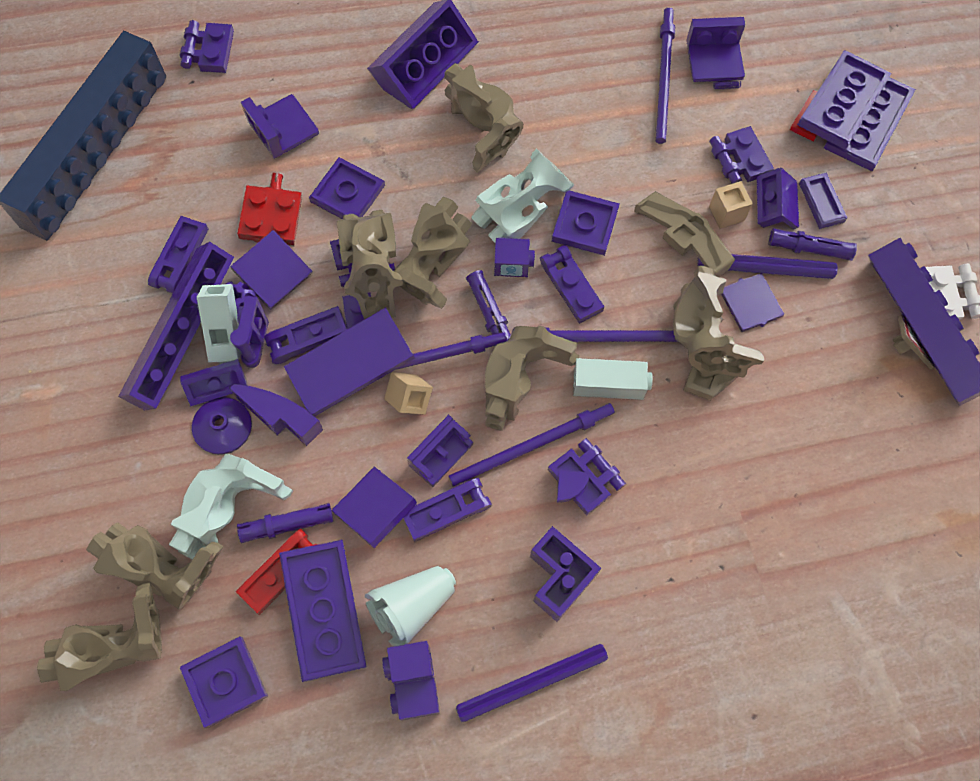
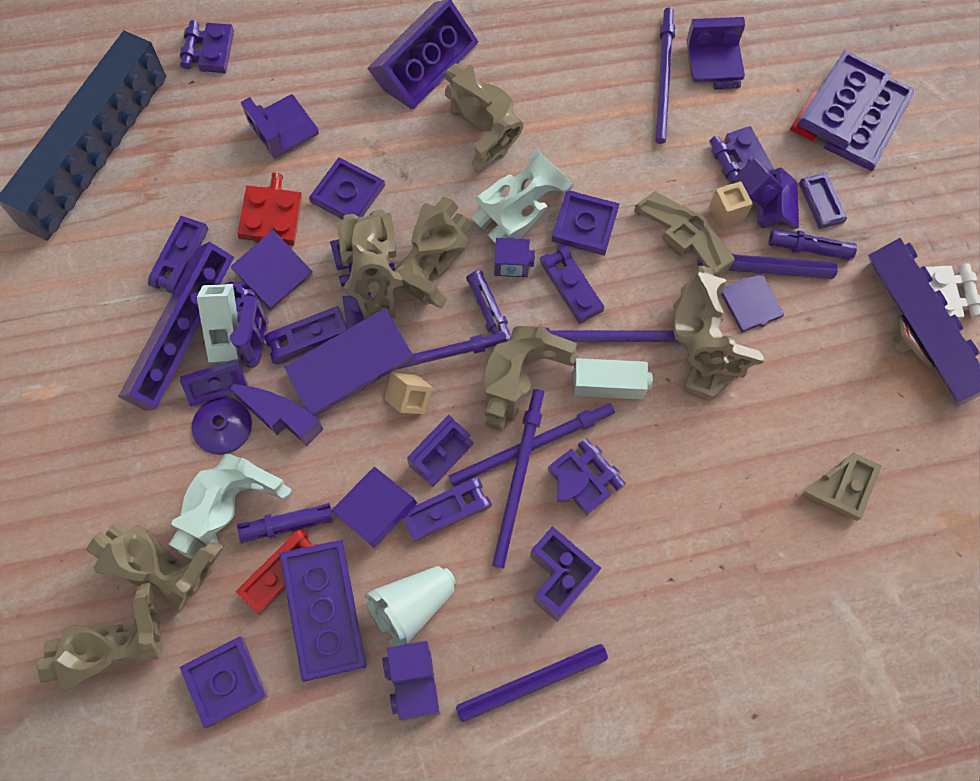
none -> dark purple bar [492,389,545,569]
none -> dark purple brick [734,158,784,208]
none -> dark tan wing [802,452,882,521]

